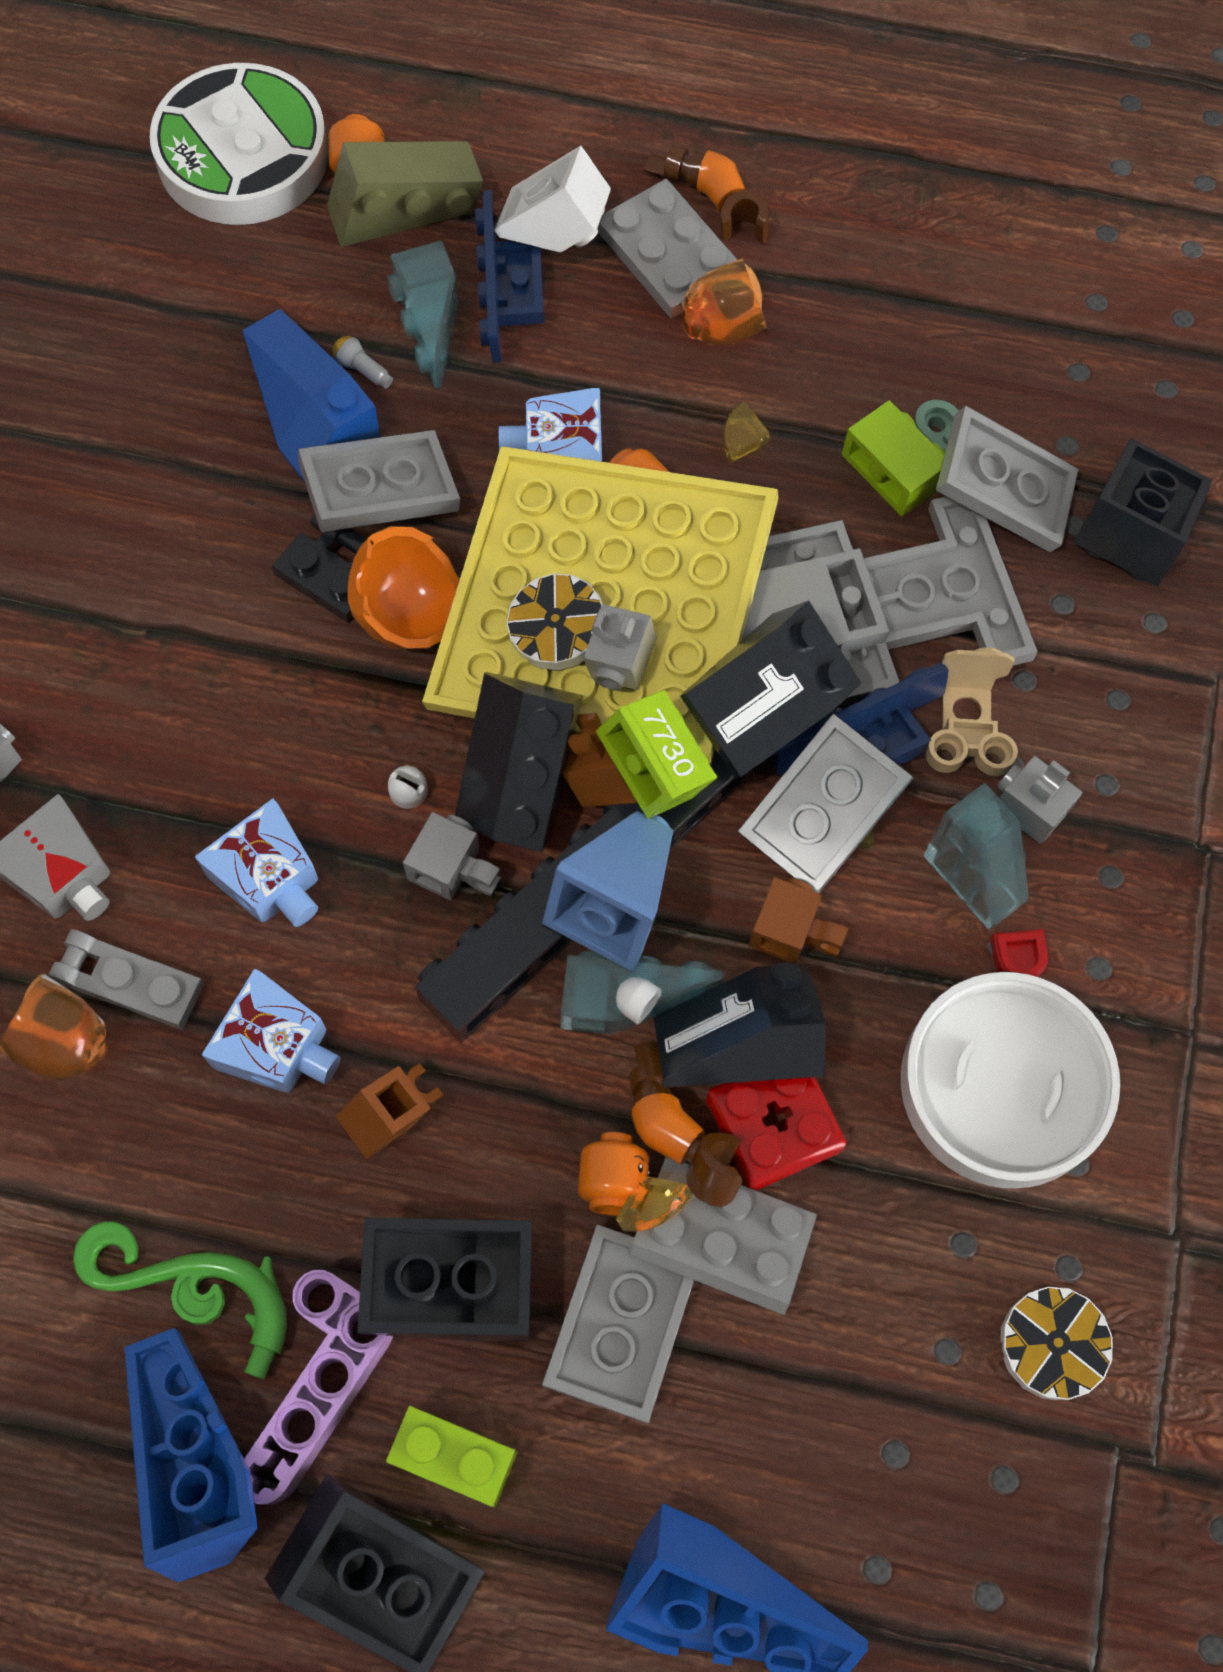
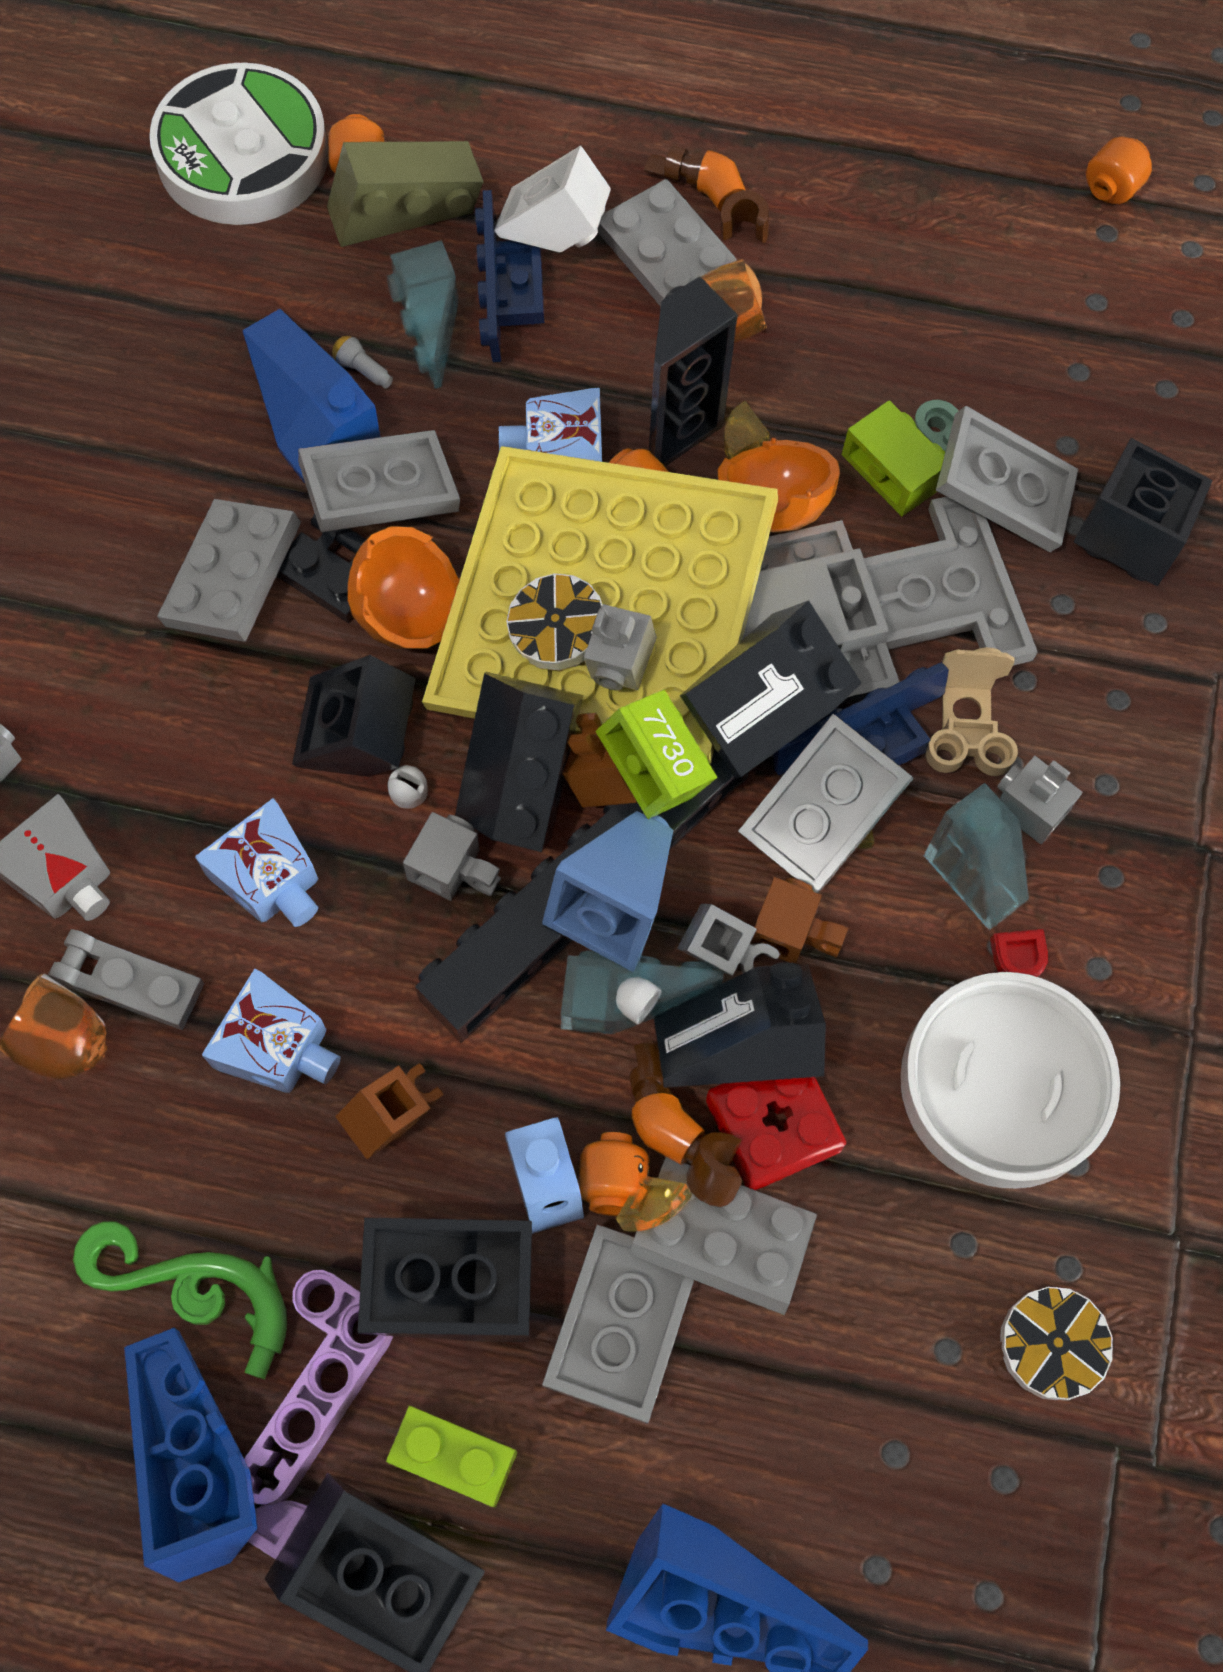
none -> light grey plate [157,499,301,642]
none -> lavender tile [247,1500,308,1559]
none -> black slope [292,655,416,777]
none -> light blue torso [505,1117,584,1233]
none -> black slope [649,276,738,467]
none -> light grey brick [677,904,780,975]
none -> orange cylinder [717,438,840,533]
none -> orange head [1086,136,1152,205]

